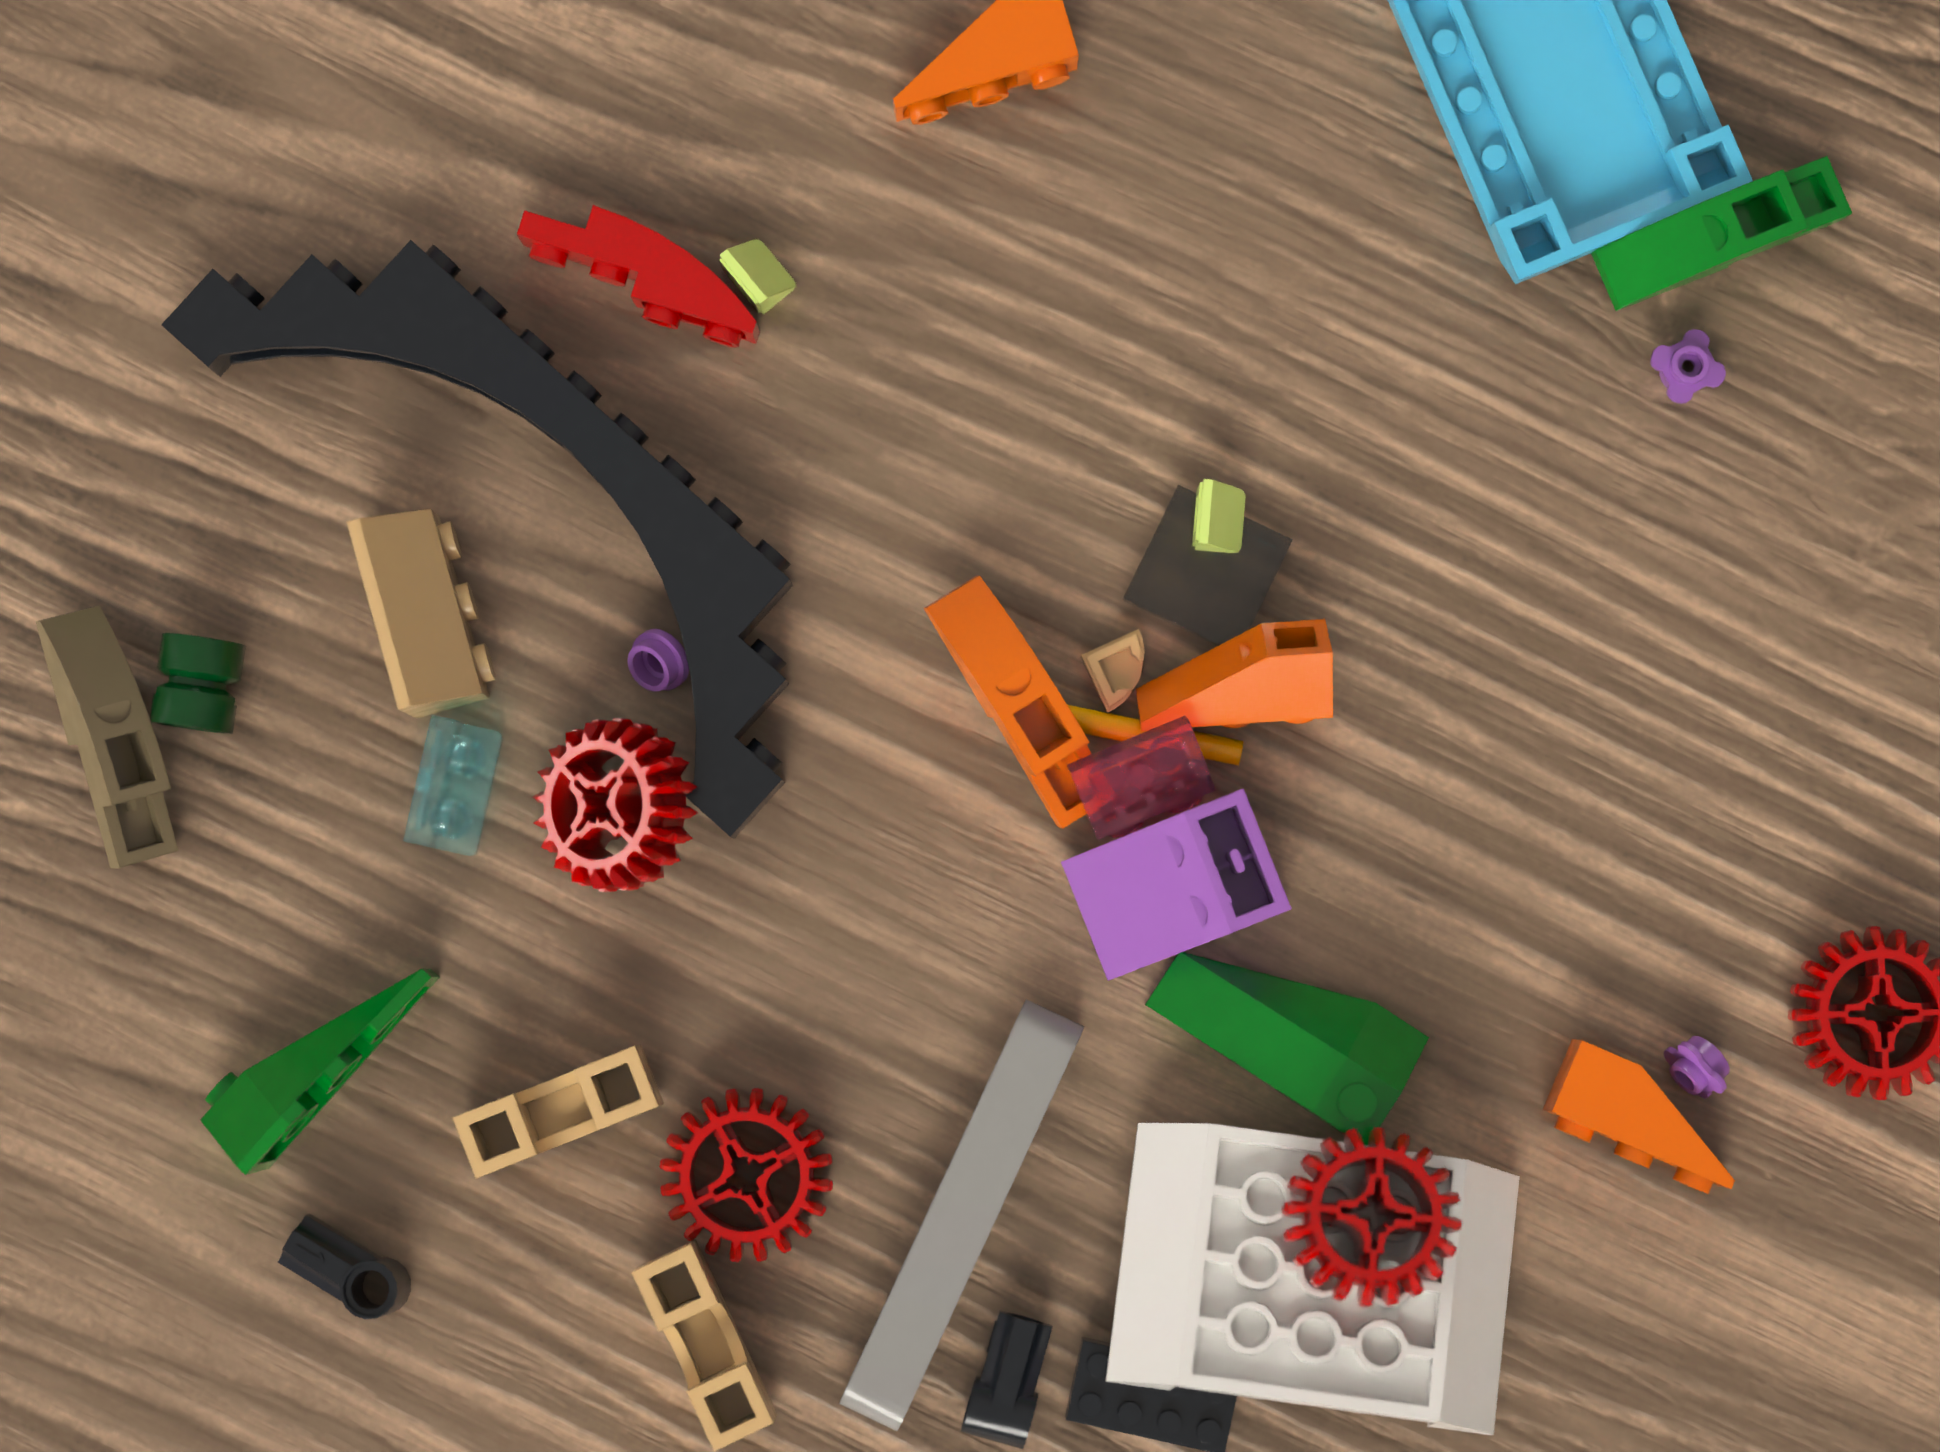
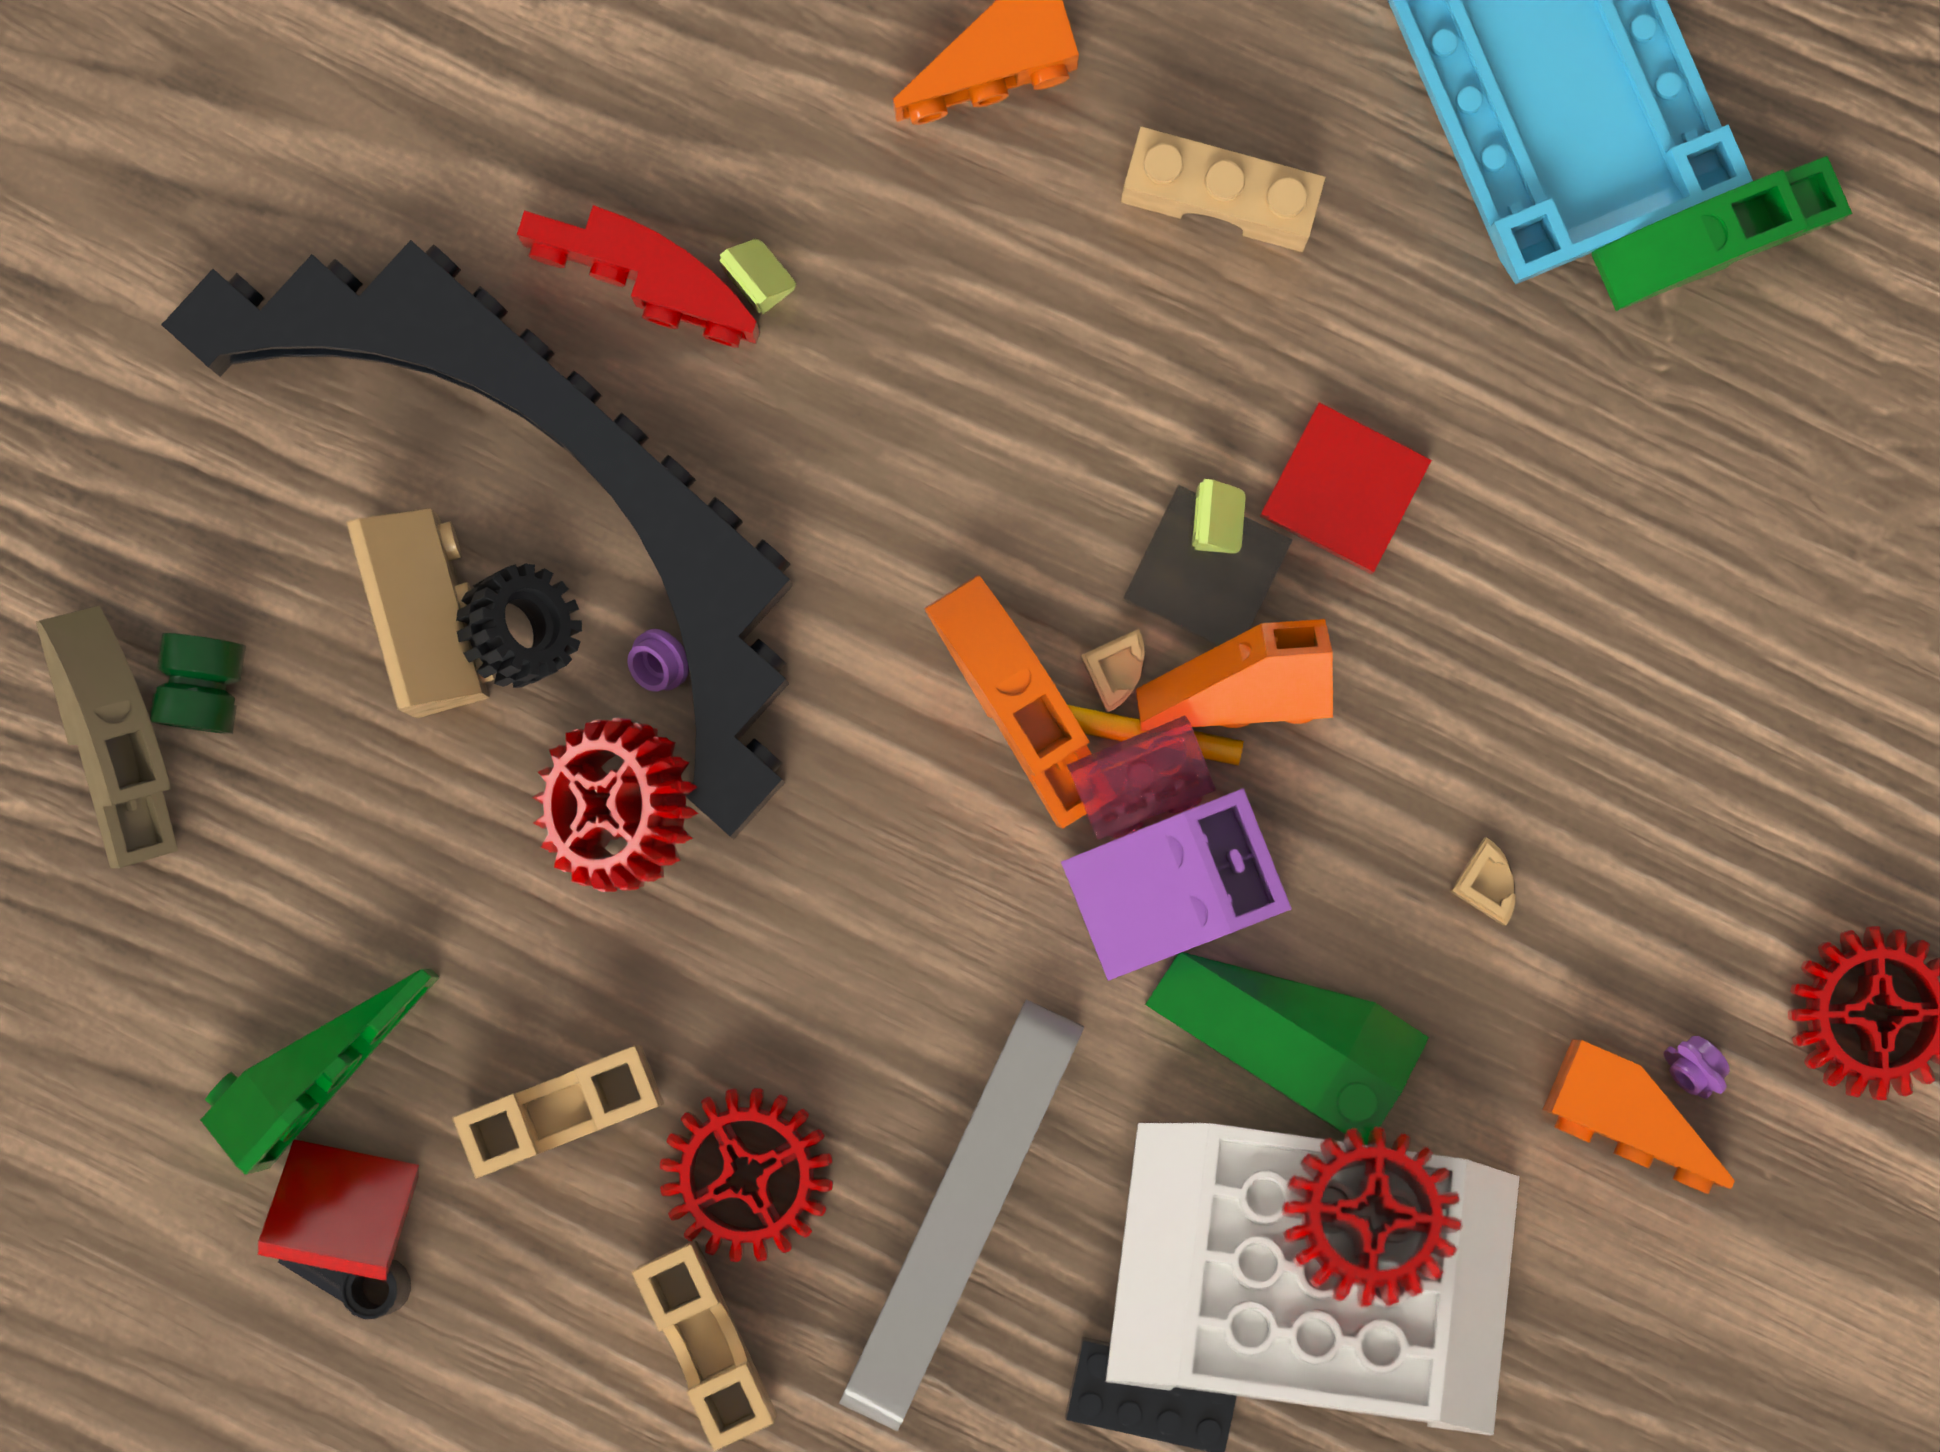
clear light blue bracket [403,715,503,856] -> none
black piece [961,1310,1053,1450] -> none
medium lavender plate [1650,329,1726,404] -> none
none -> red tile [258,1139,419,1281]
none -> black tyre [456,563,582,688]
none -> tan arch [1121,126,1326,252]
none -> red tile [1259,402,1432,575]
none -> tan tile [1450,837,1515,926]

